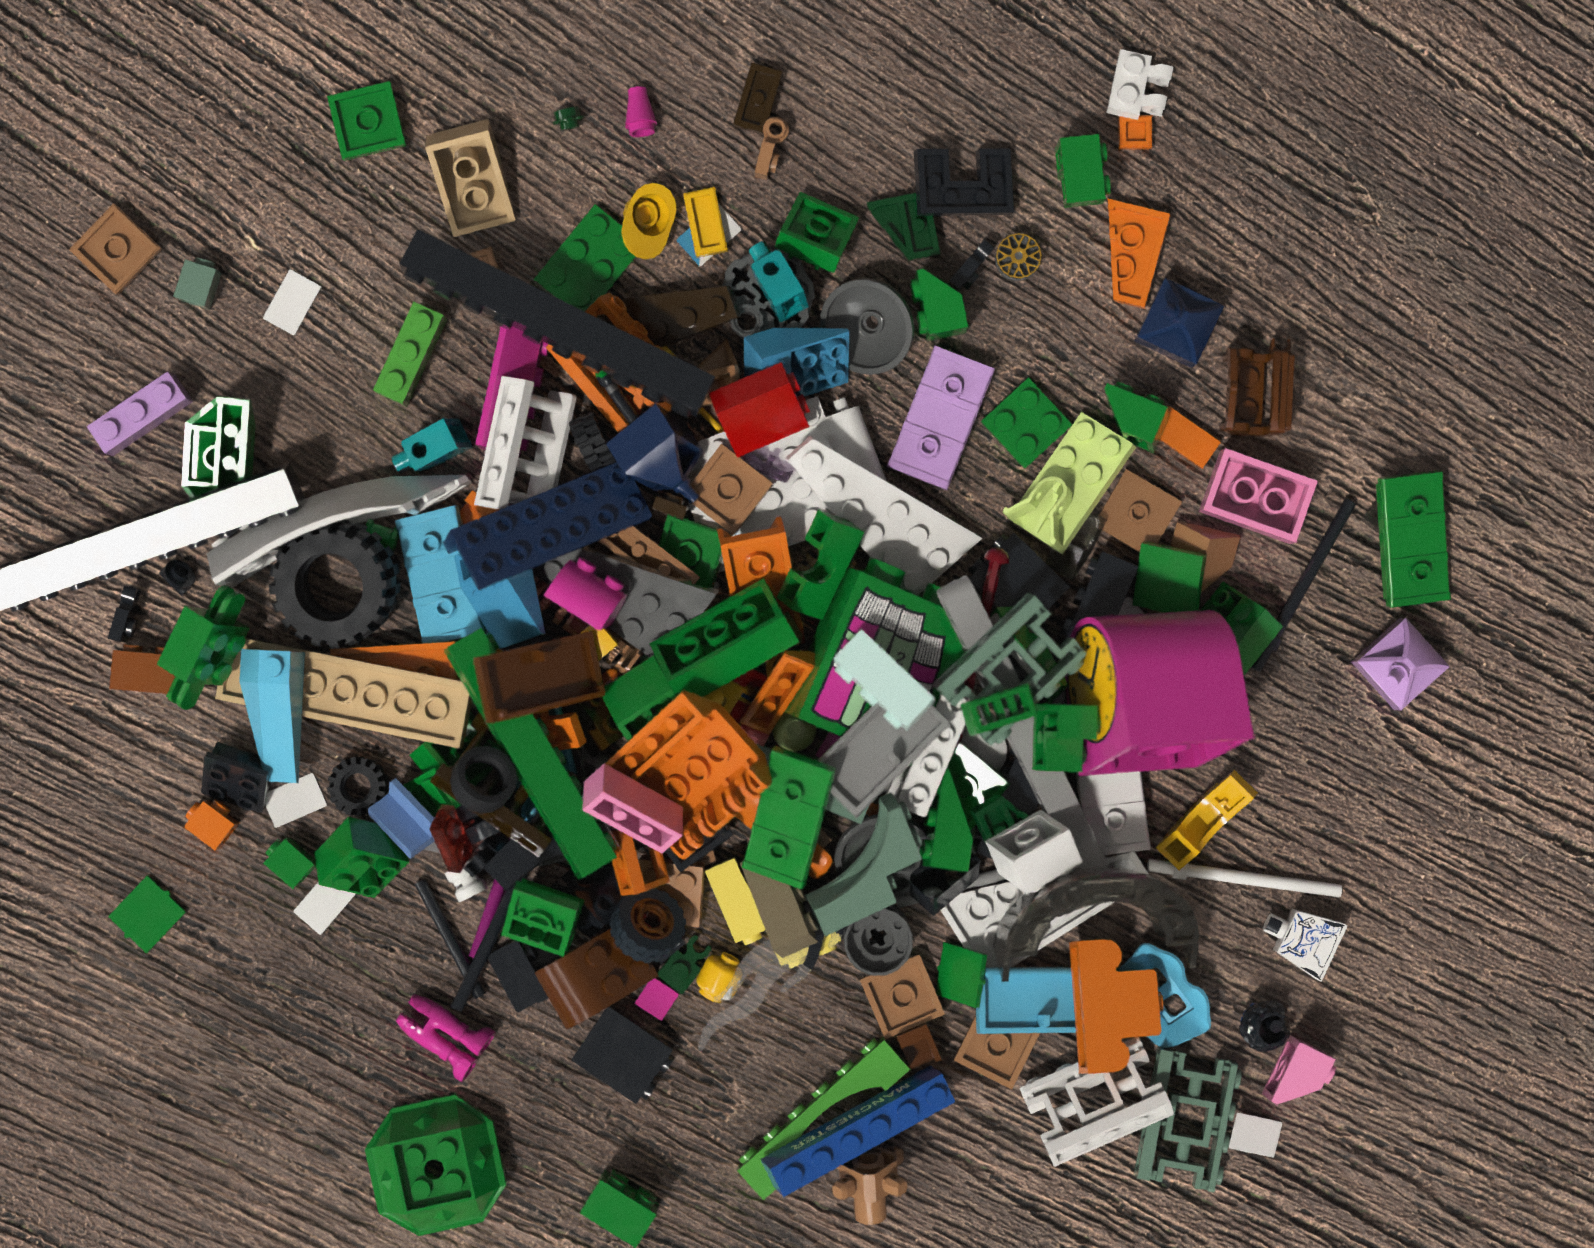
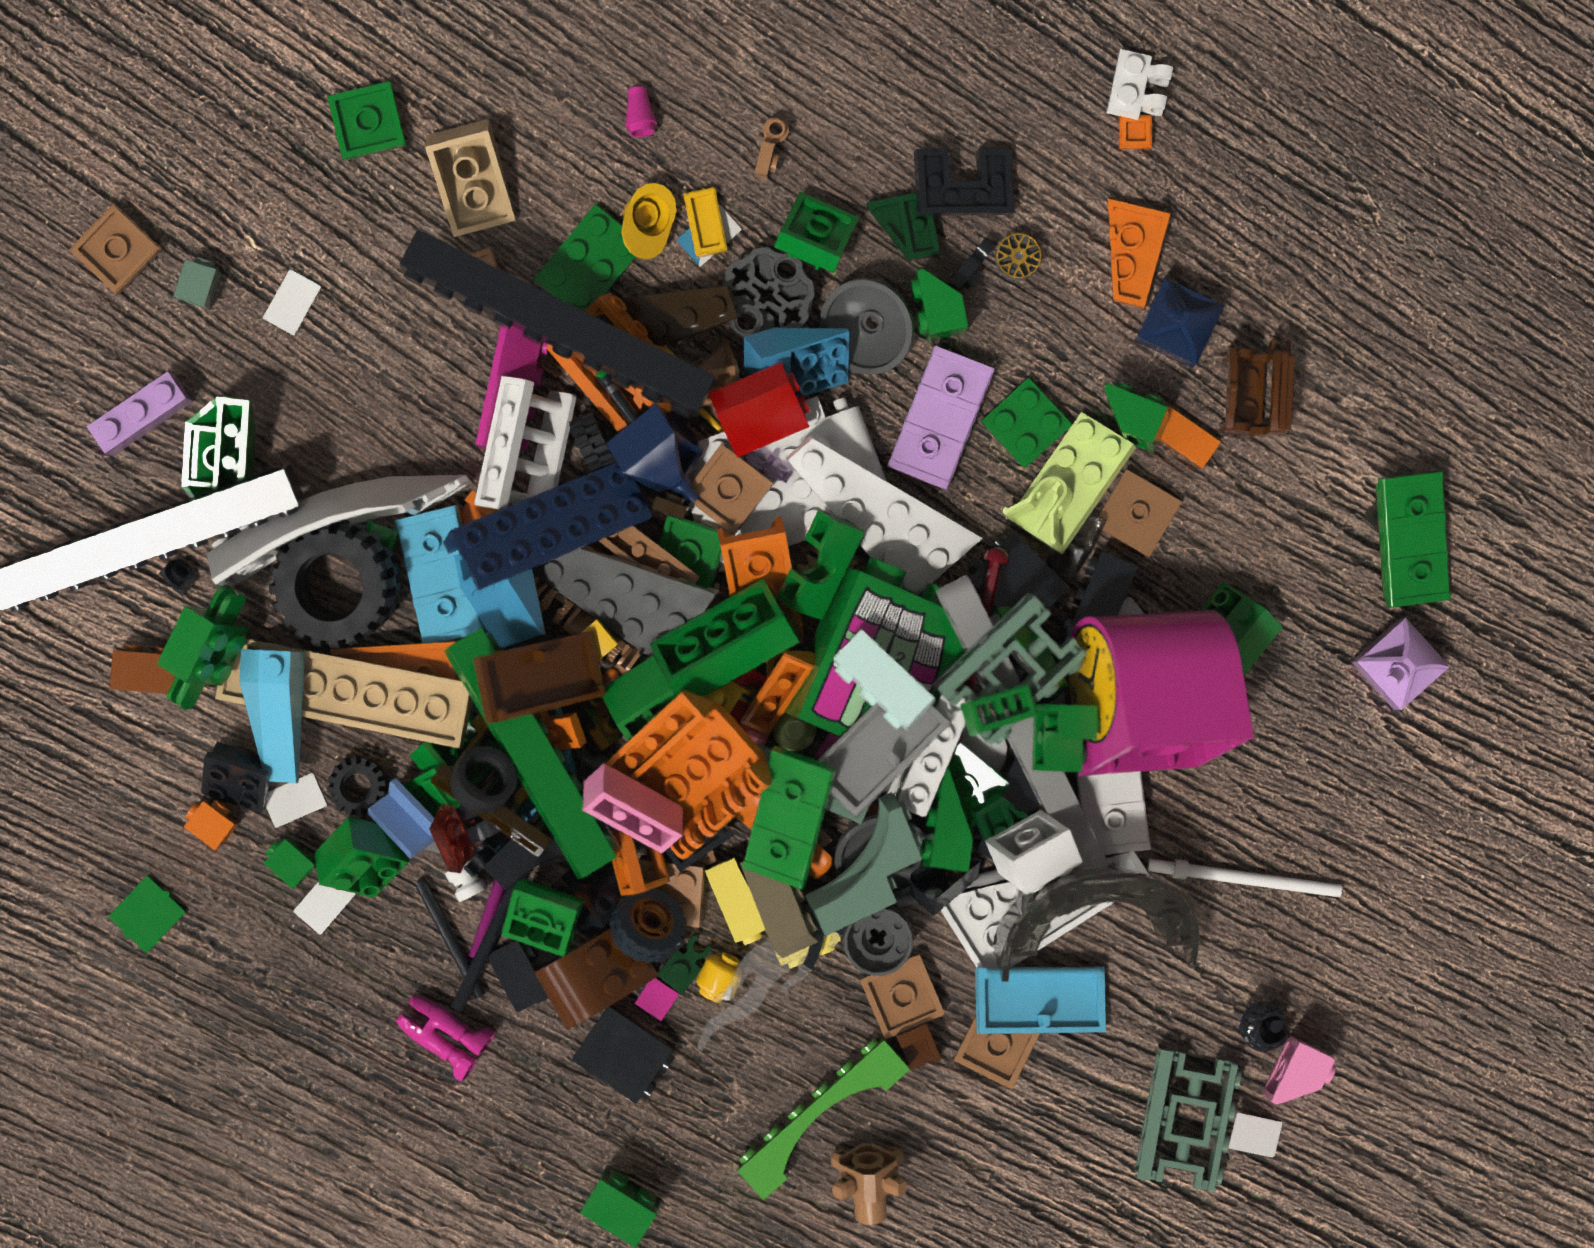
black plate [107,586,141,643] -> none
green piece [365,1093,507,1236] -> none
bright green brick [373,301,447,407] -> none
teal torso [391,418,473,474] -> none
dark pink brick [544,557,627,631] -> none
dark green plate [552,106,584,131] -> none
dark brown plate [733,62,782,135] -> none
teal torso [749,241,809,323] -> none
blue brick [759,1065,955,1197] -> none
green piece [936,942,987,1008] -> none
white fence [1020,1037,1174,1167] -> none
green brick [1055,134,1111,208] -> none
orange brick [1069,939,1164,1074] -> none
medium azure piece [1116,943,1211,1048] -> none
green tile [1132,541,1207,613] -> none
yellow arch [1156,770,1258,870] -> none
medium nougat slope [1170,520,1240,592] -> none
bright pink brick [1199,448,1318,544] -> none
black bar [1251,498,1356,673] -> none
white torso [1263,909,1347,982] -> none

